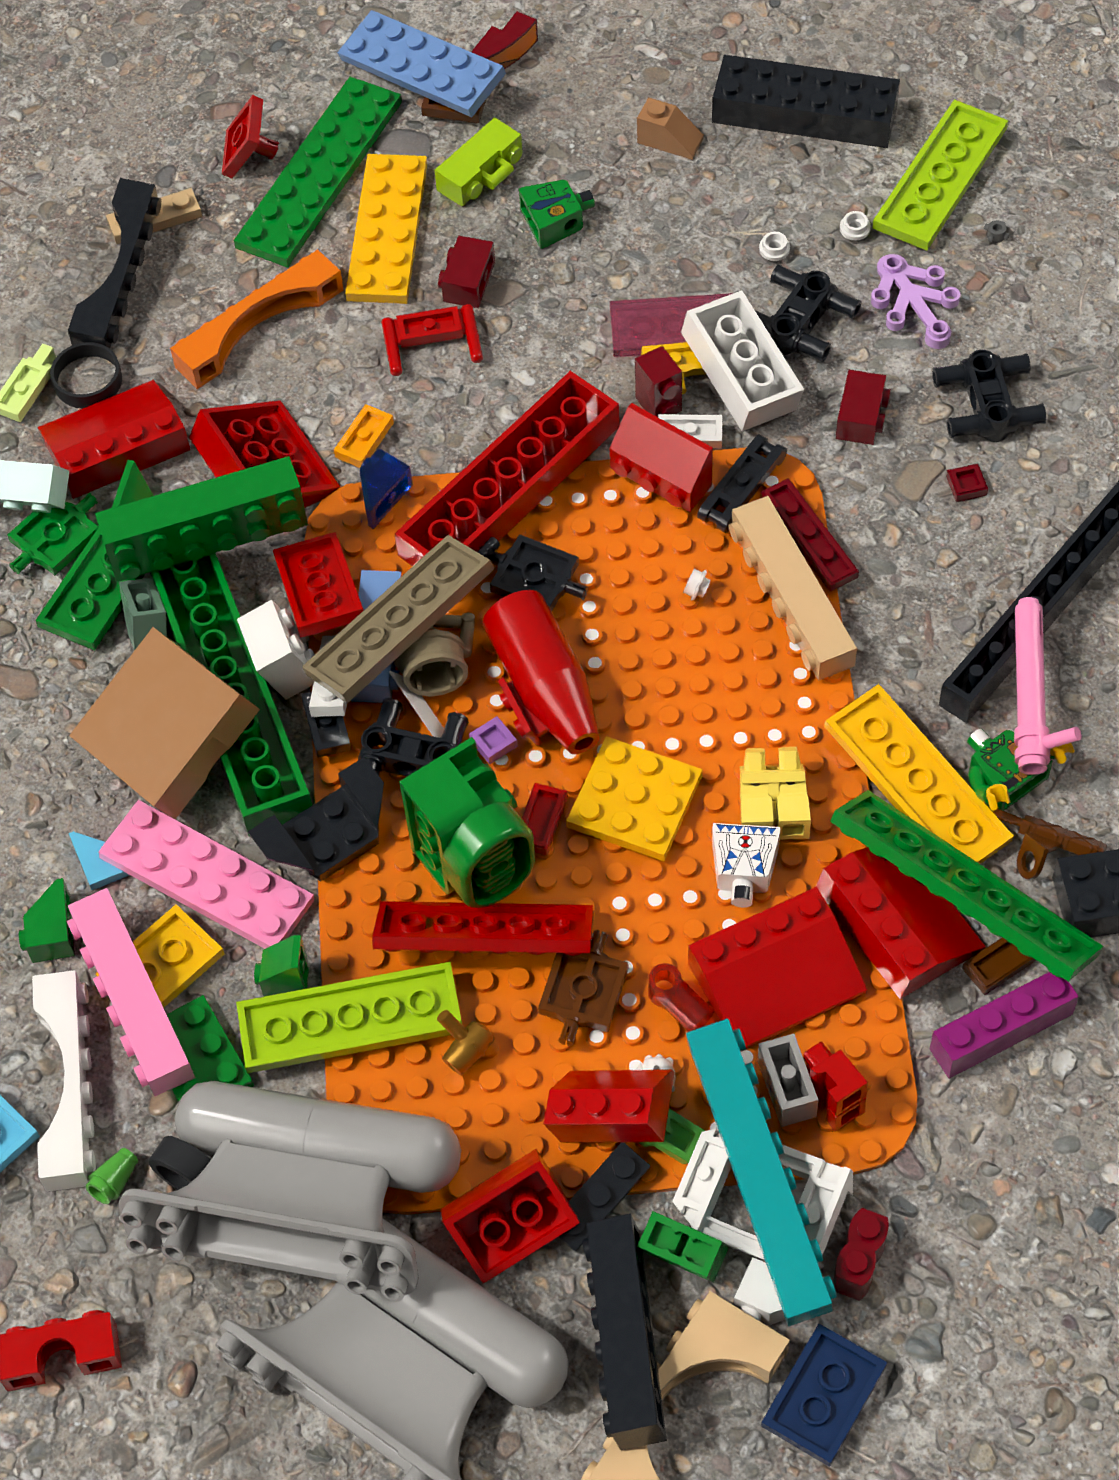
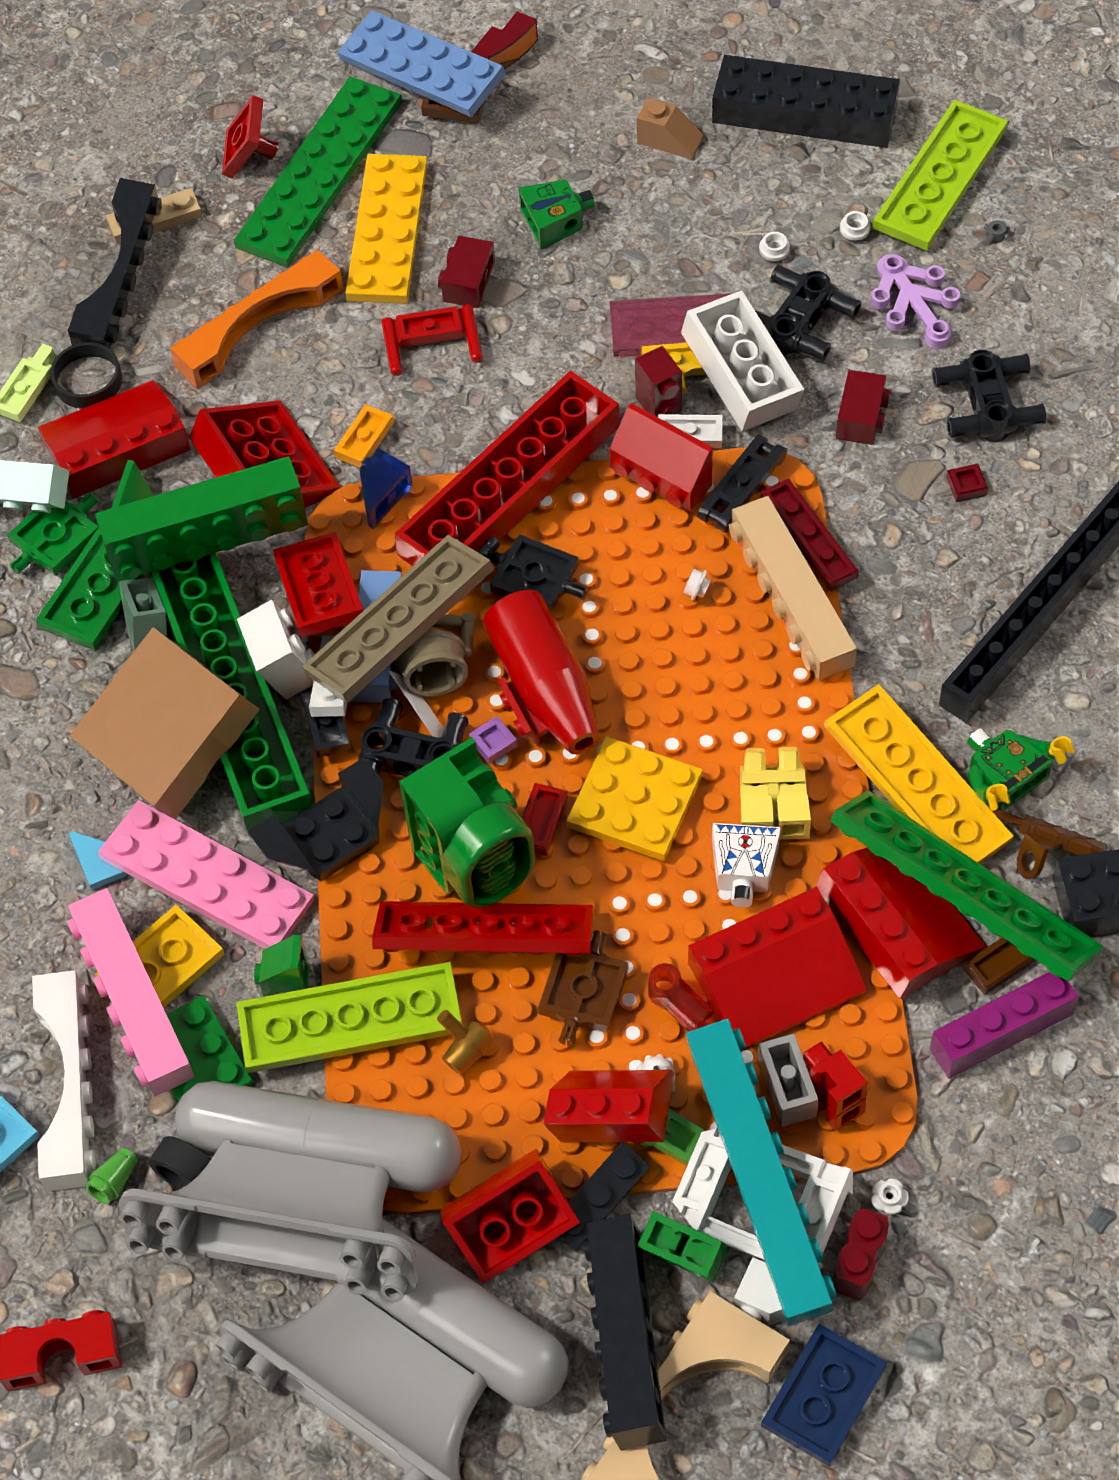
green slope [18,878,75,963] -> none
lime piece [434,117,523,206] -> none
bright pink cylinder [1014,597,1082,775] -> none
none -> white plate [871,1179,909,1215]

